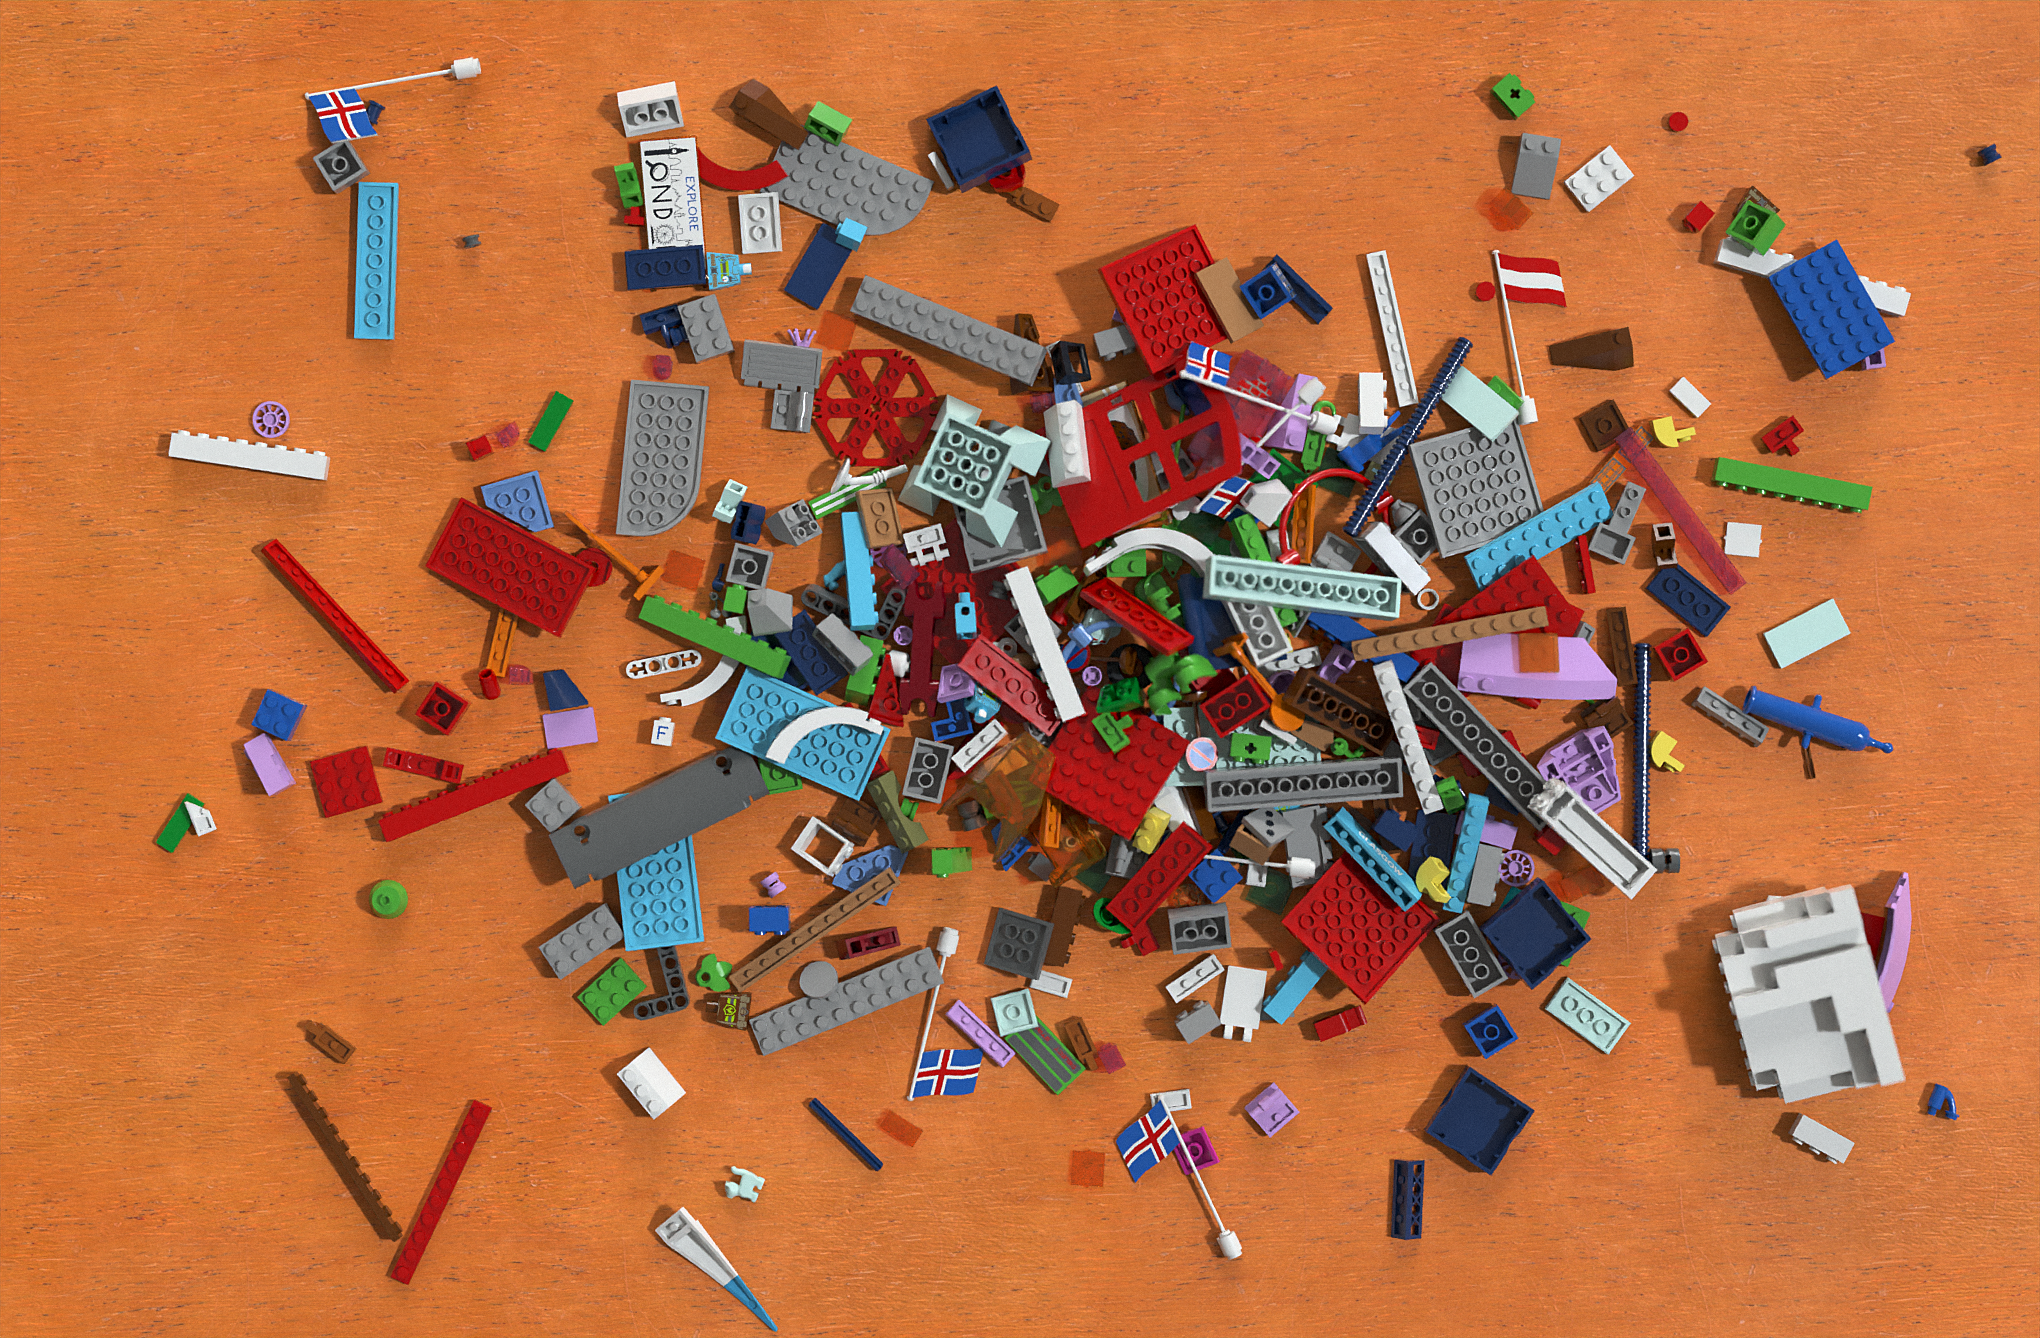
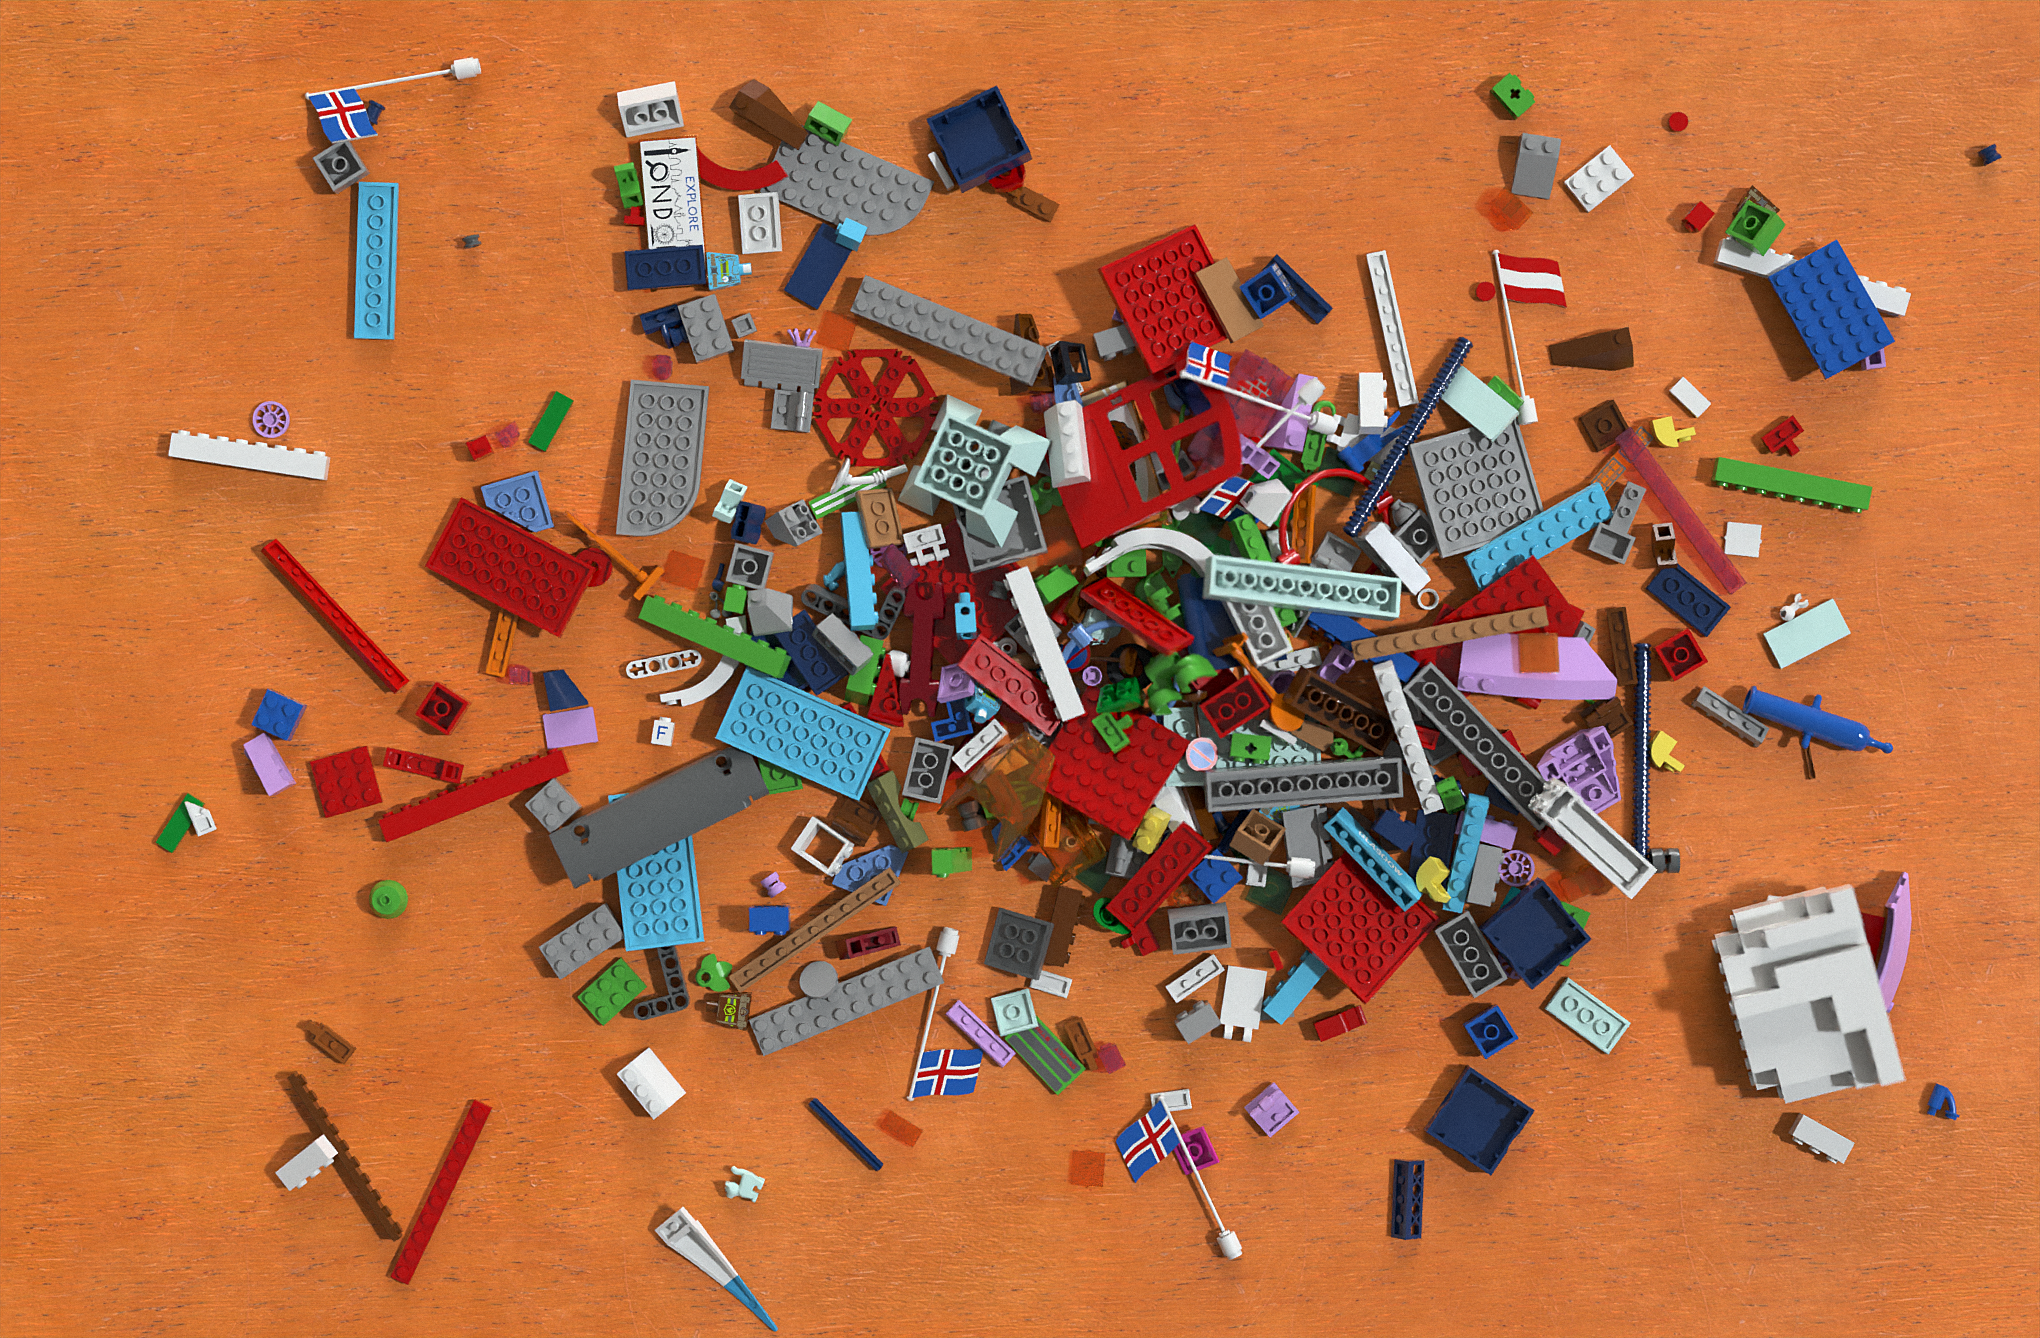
red piece [478,669,501,700] -> none
white arch [765,706,884,764] -> none
lavender wheel [894,626,913,645] -> none
light grey tile [1241,807,1296,848] -> none
red plate [1573,535,1596,595] -> none
none -> white brick [275,1135,338,1191]
none -> light grey plate [732,313,757,339]
none -> white arm [1779,593,1809,621]

